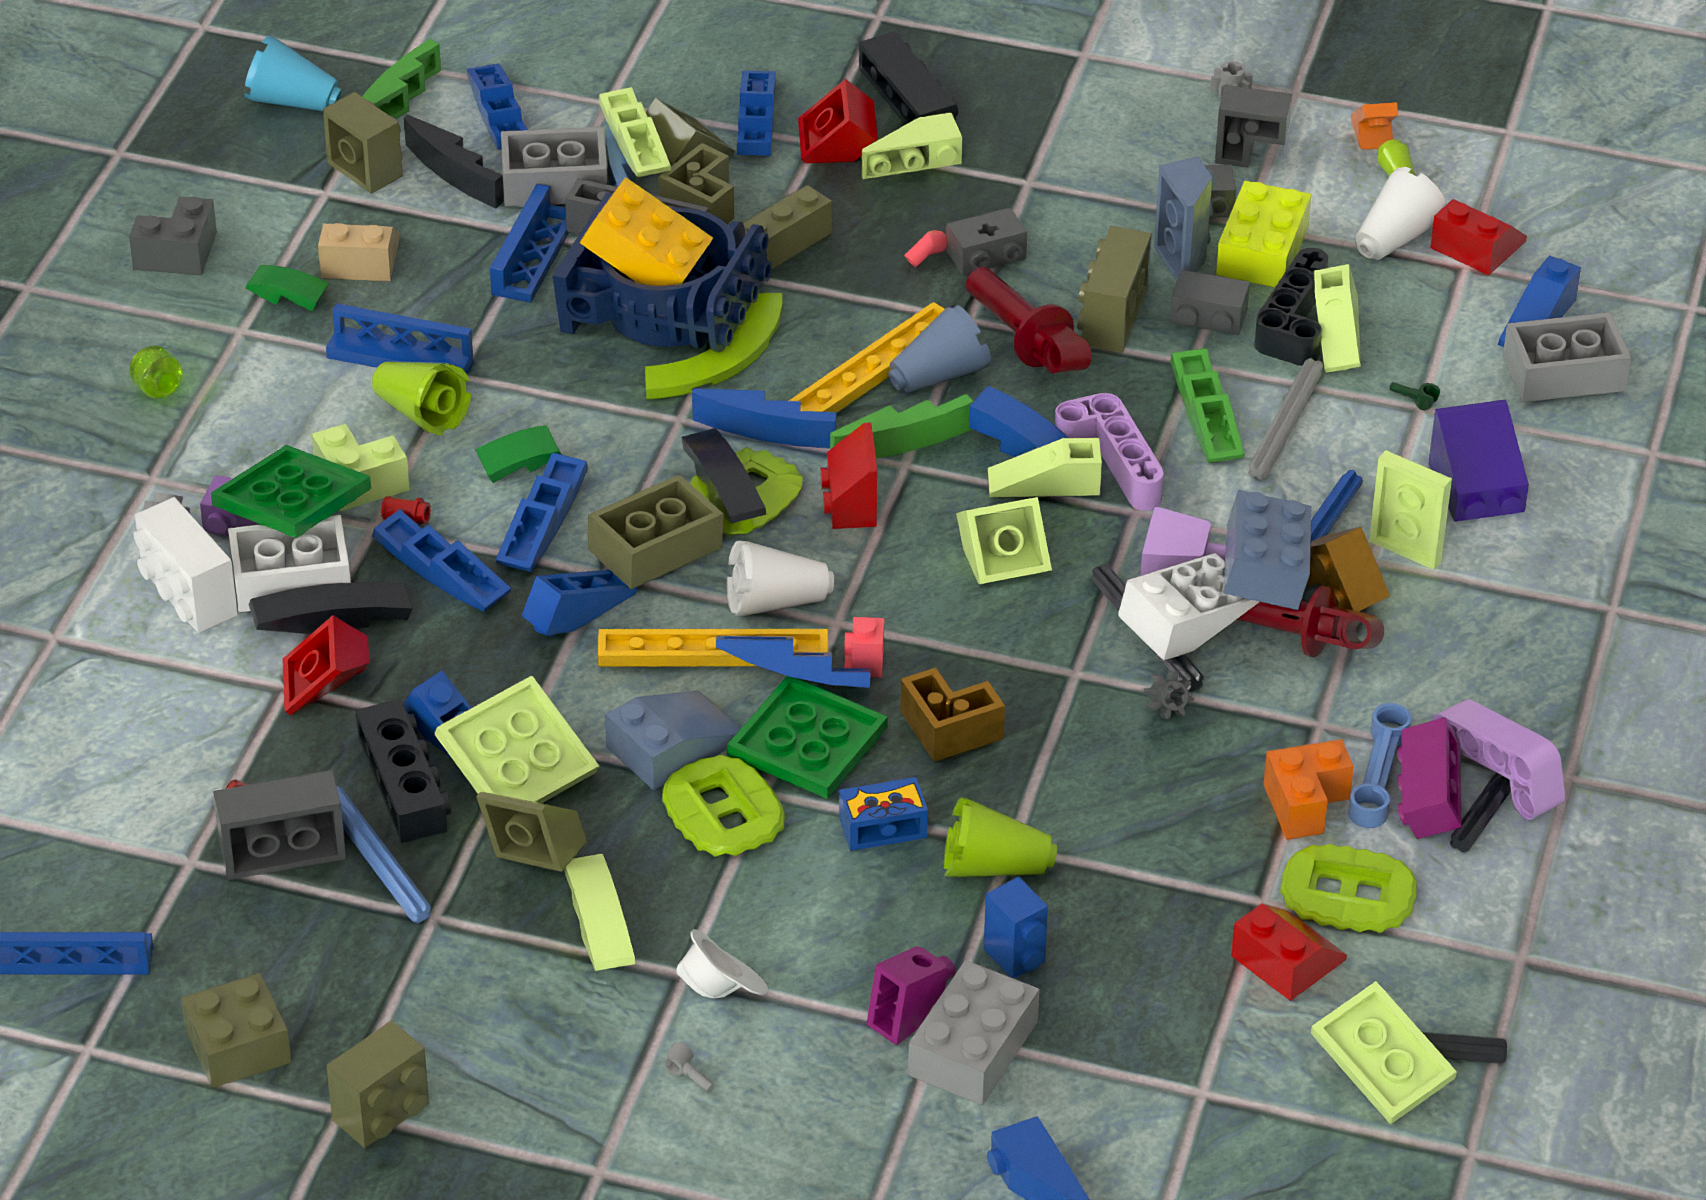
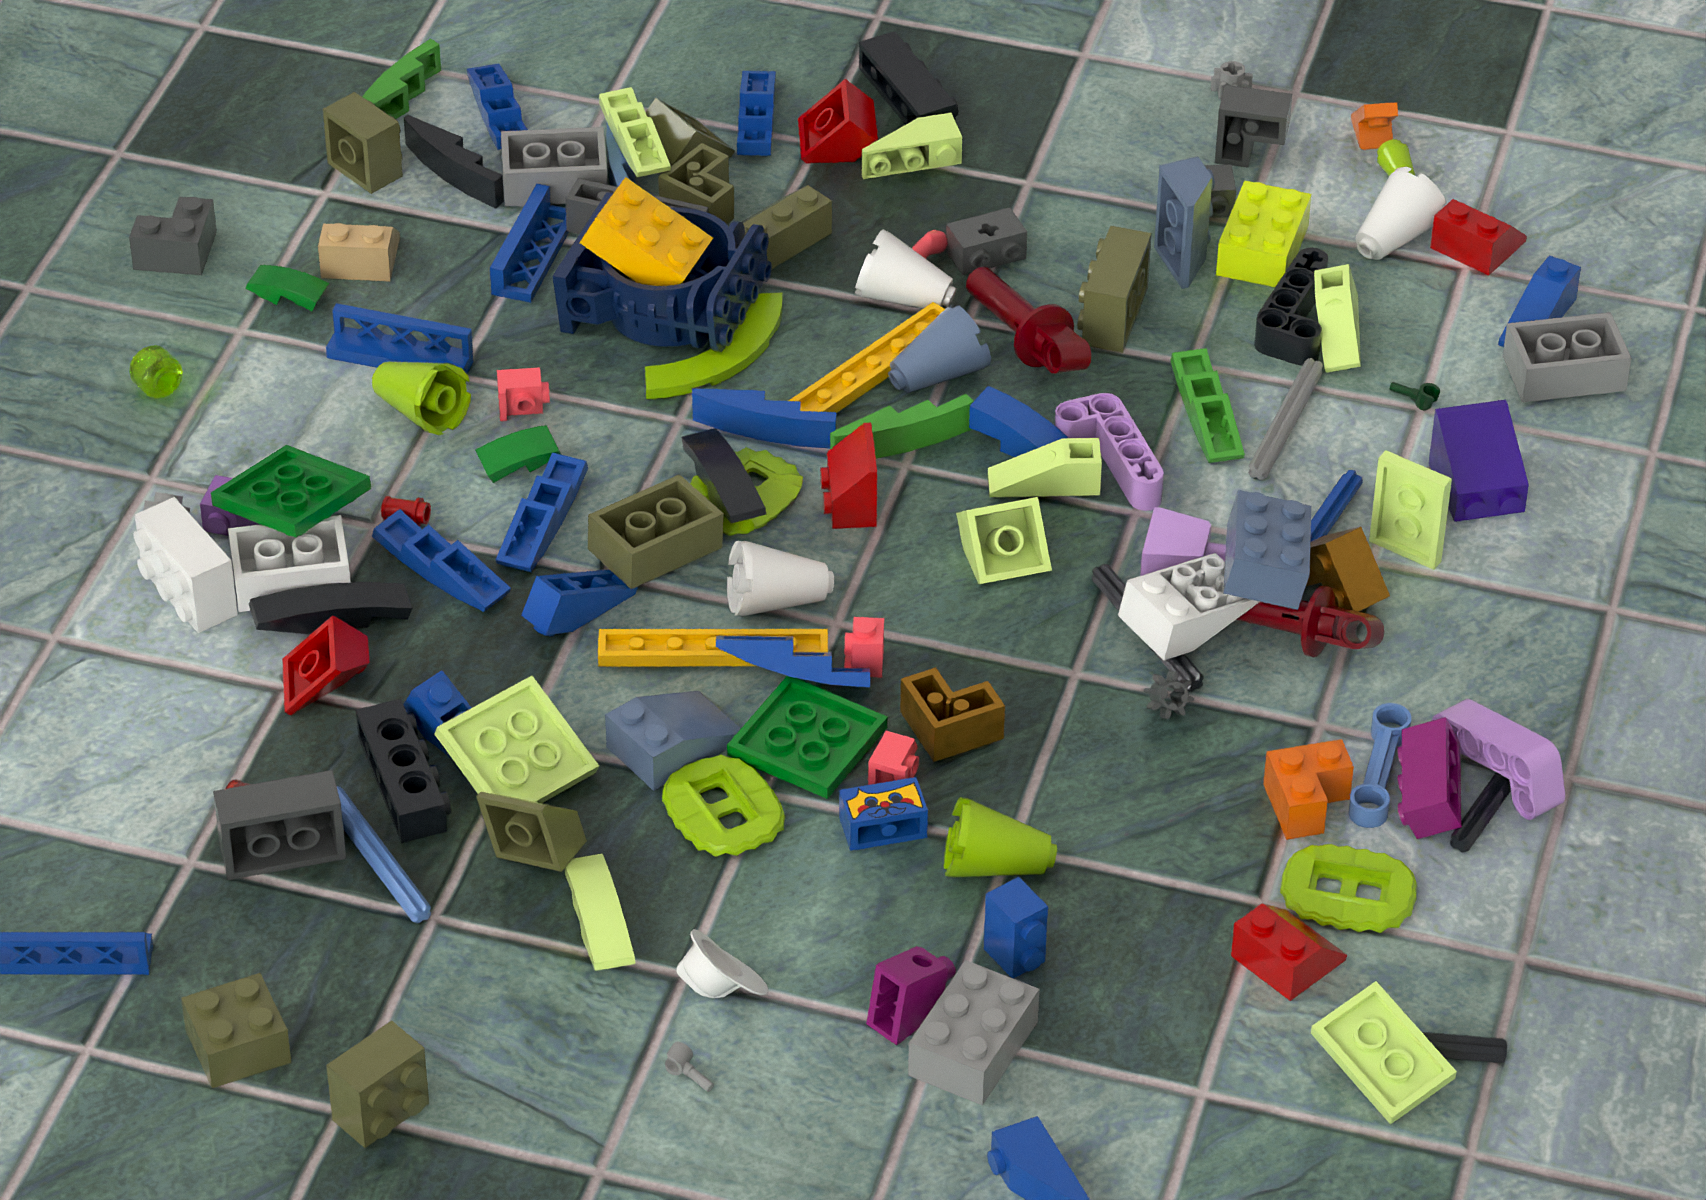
medium azure cone [244,36,342,111] -> none
yellowish green brick [311,424,410,511] -> none
dark grey brick [1170,270,1250,335] -> none
none -> coral brick [497,367,550,421]
none -> white cone [855,229,957,308]
none -> coral brick [868,731,919,785]

